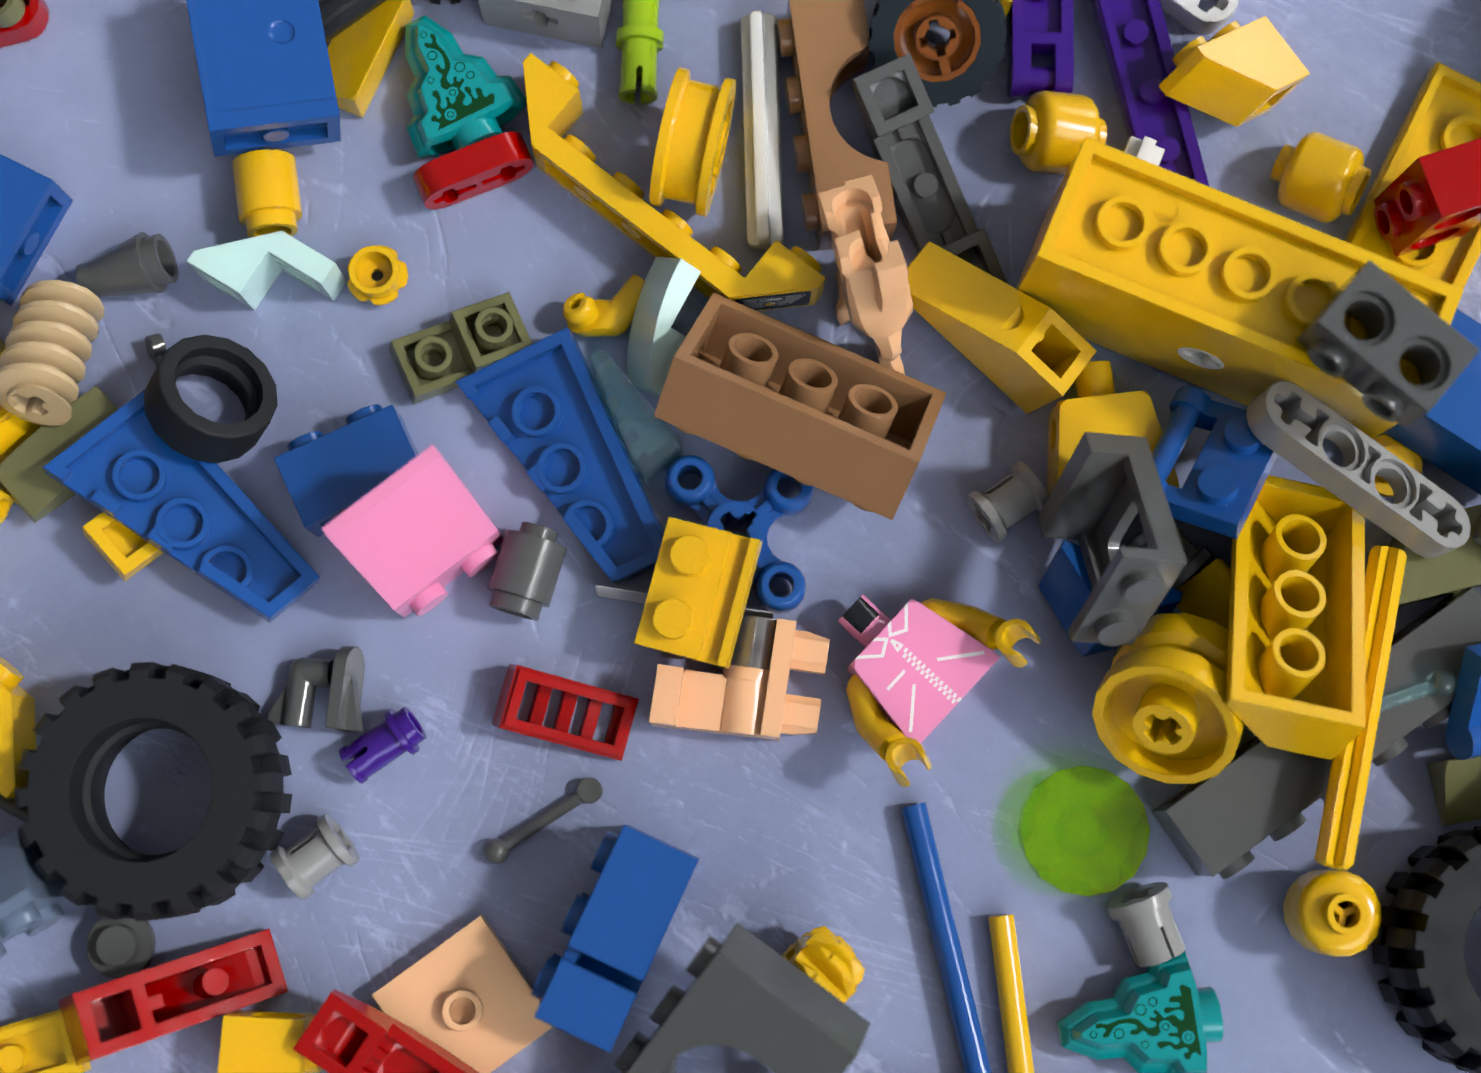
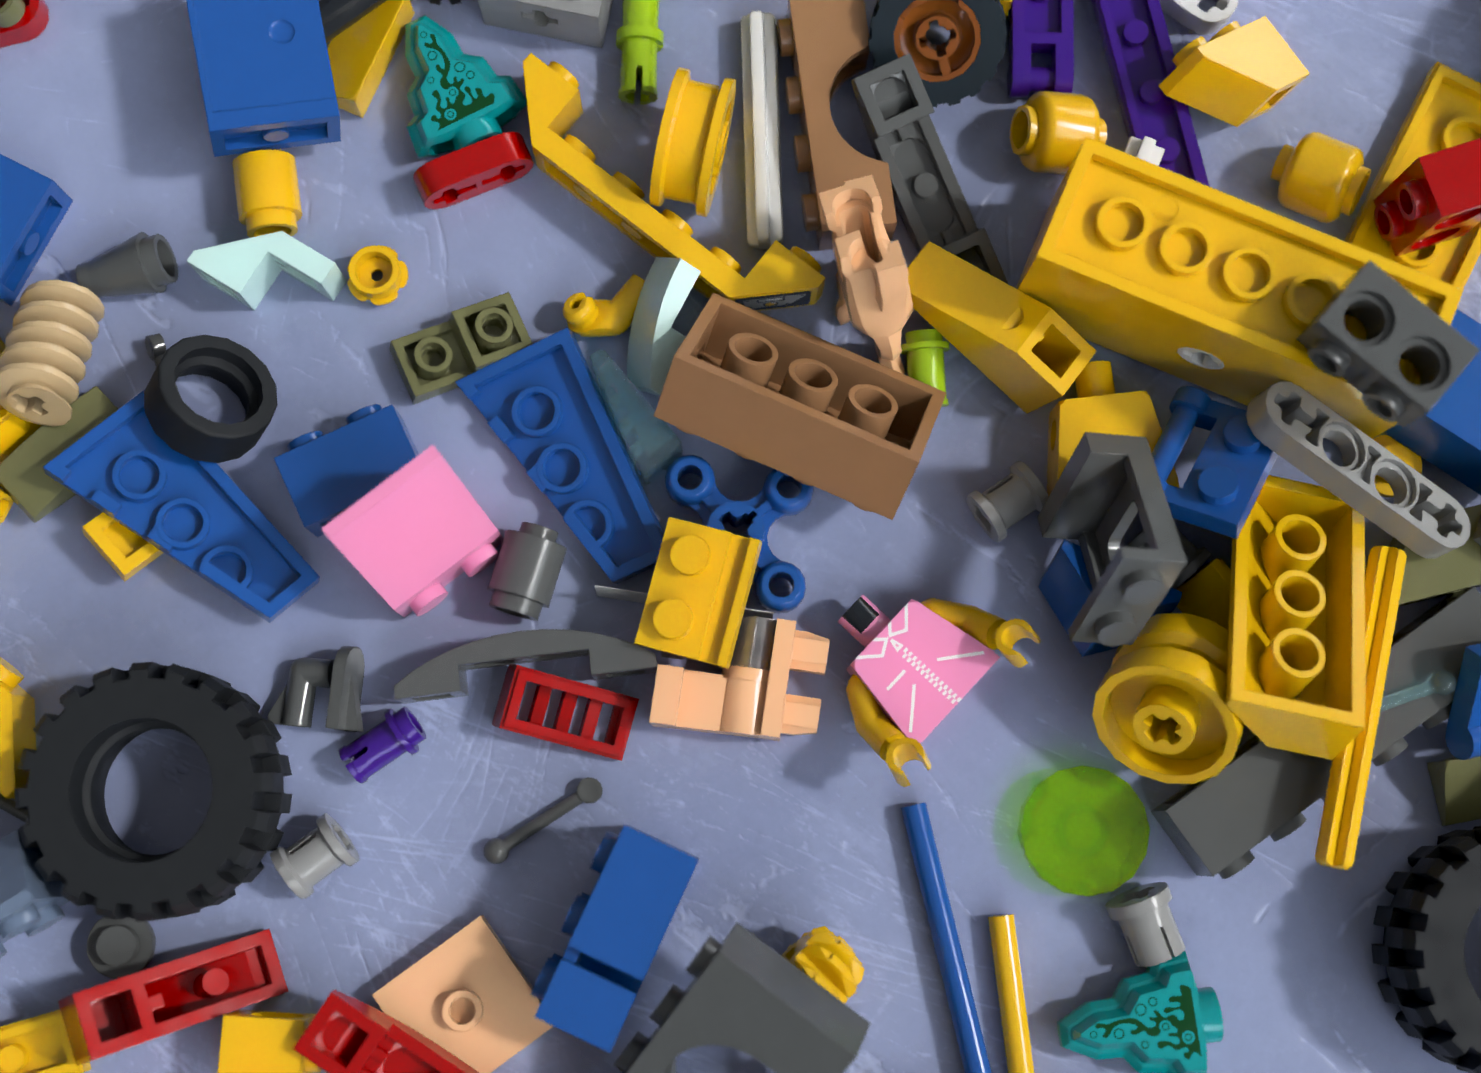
yellow head [1283,869,1382,957] -> none
none -> dark grey slope [394,629,658,704]
none -> lime pin [901,329,950,407]

